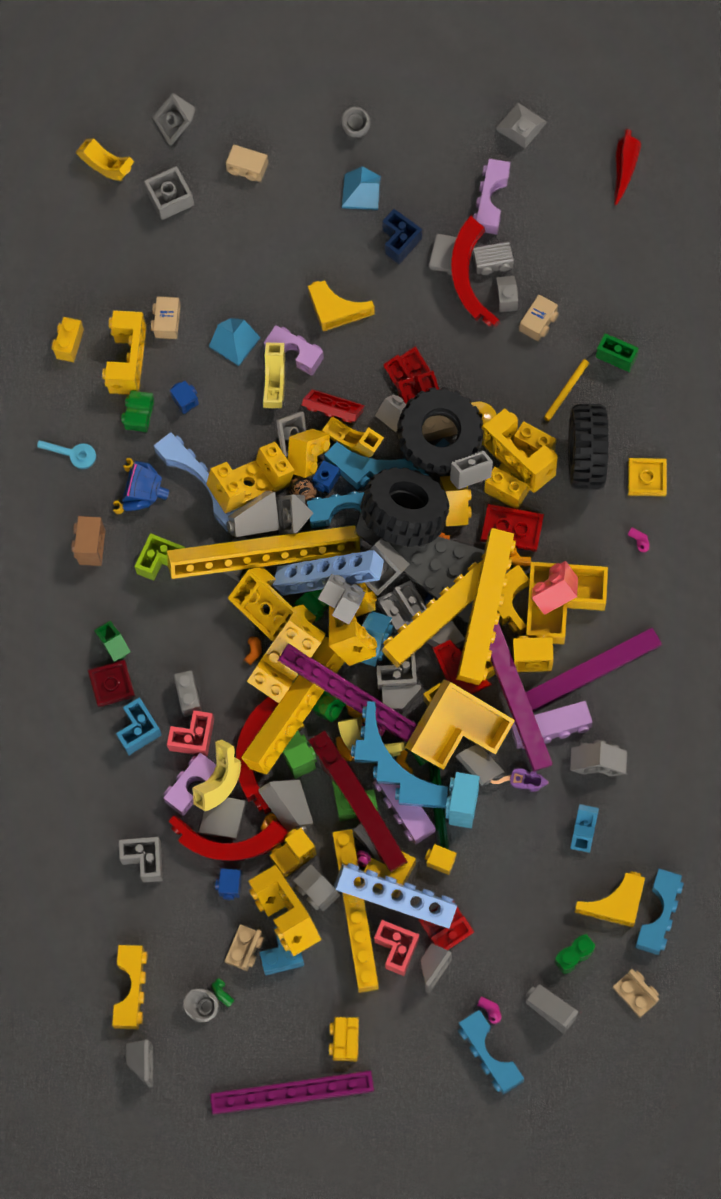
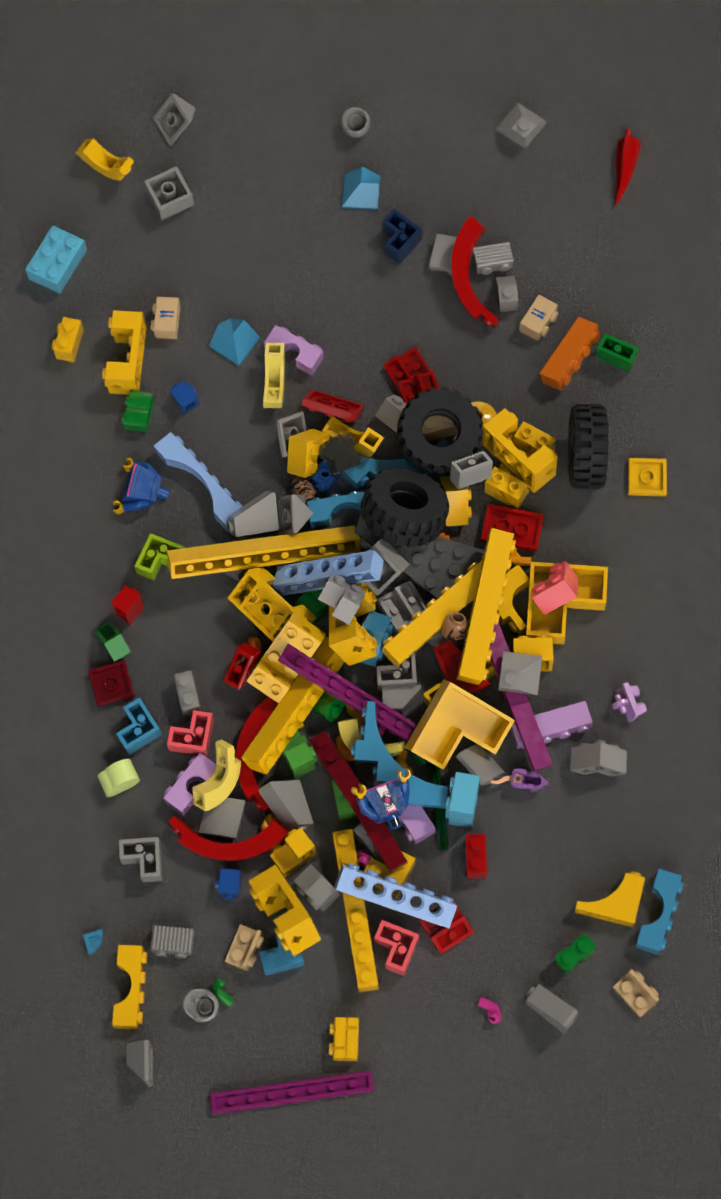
medium azure piece [37,440,96,469] -> none
medium nougat brick [72,516,106,566] -> none
yellow plate [206,442,295,514] -> none
tan brick [226,145,268,182] -> none
yellow arch [308,280,375,331] -> none
light grey slope [420,943,452,993] -> none
yellow brick [425,844,457,875] -> none
dark azure arch [458,1010,524,1095] -> none
lavender arch [474,159,510,235] -> none
magenta tile [525,627,662,711] -> none
yellow bar [543,359,589,421] -> none
dark azure brick [570,804,599,853] -> none
dark pink arm [628,527,650,552] -> none
none -> medium azure brick [25,226,87,294]
none -> dark azure tile [83,929,103,955]
none -> yellowish green piece [97,759,140,797]
none -> red brick [111,585,144,626]
none -> light grey brick [151,925,195,959]
none -> red brick [223,643,261,690]
none -> clear smoke piece [318,433,362,477]
none -> torso [351,768,411,830]
none -> medium nougat head [441,612,469,642]
none -> red brick [466,834,487,879]
none -> light grey slope [498,651,542,695]
none -> orange brick [540,316,600,391]
none -> lavender hips [612,682,647,722]

